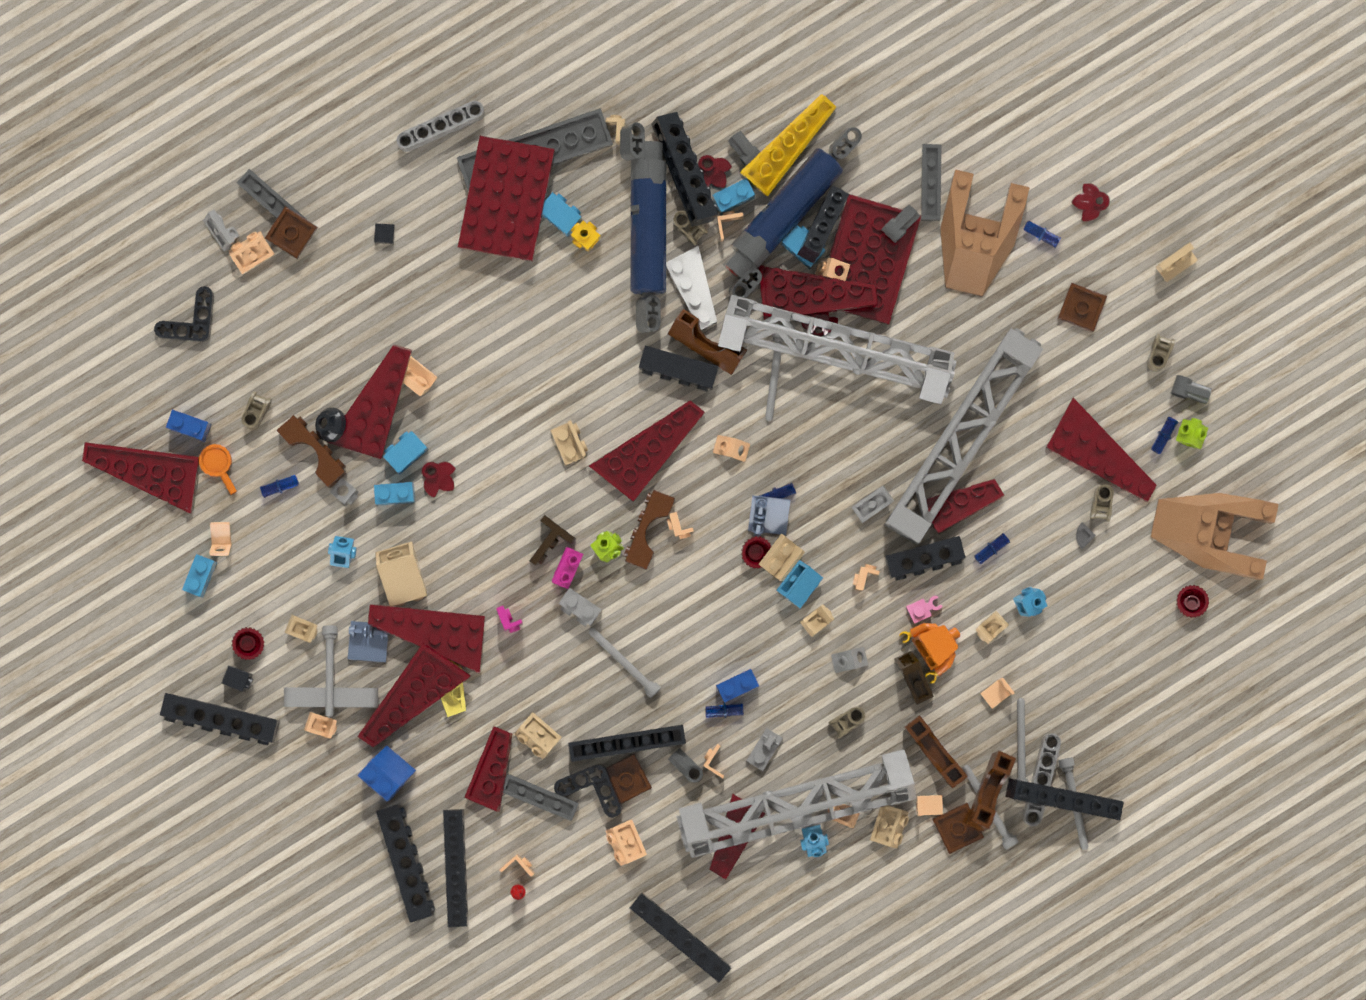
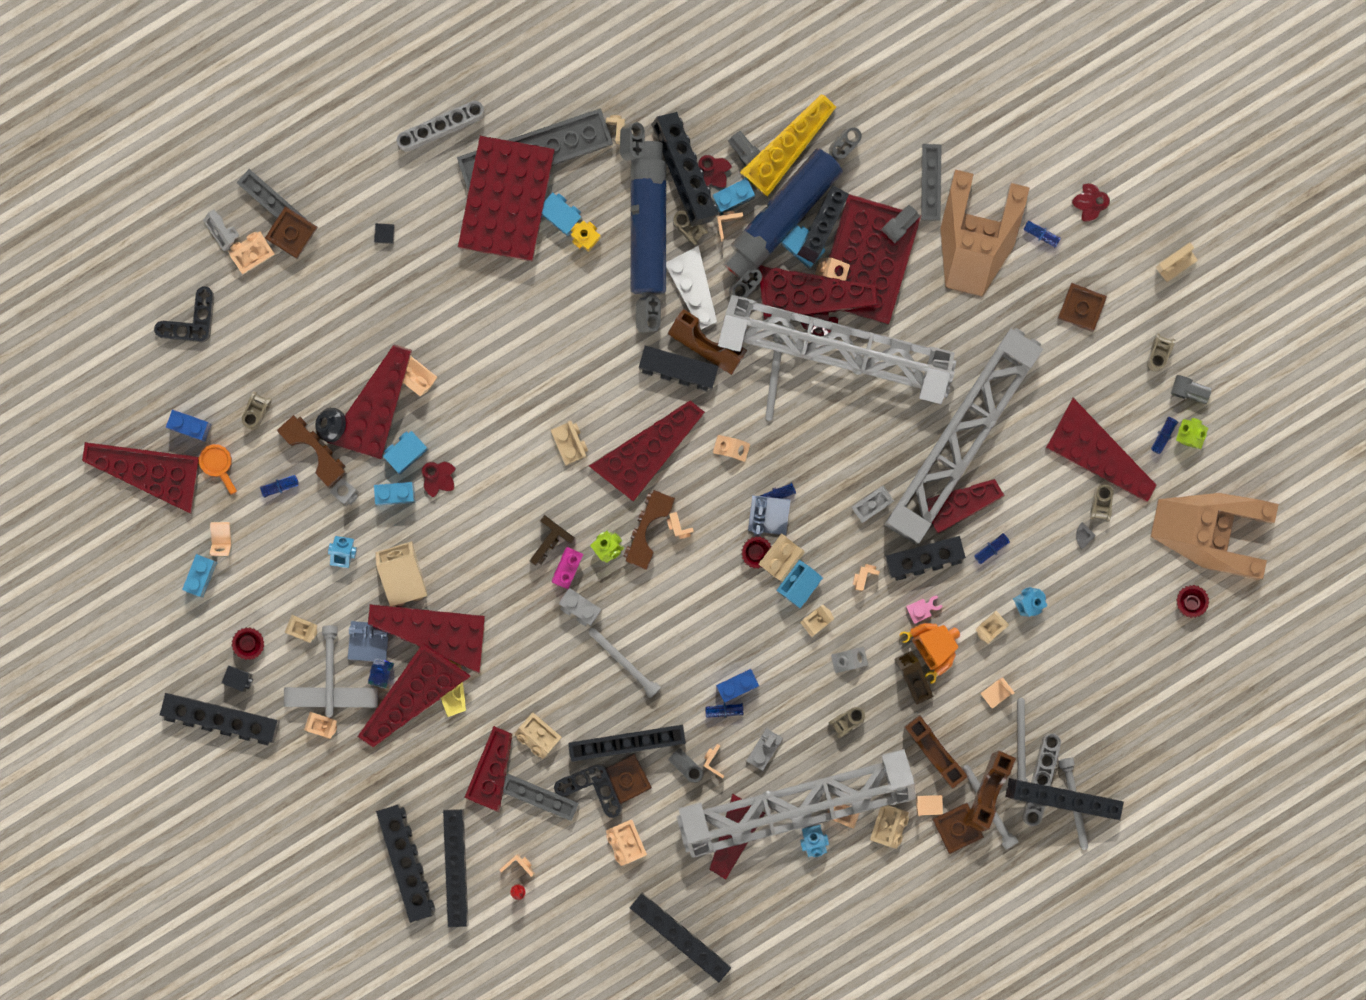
blue slope [357,746,416,801] -> none
dark pink bracket [496,606,523,633] -> none
none -> clear blue brick [368,658,394,688]

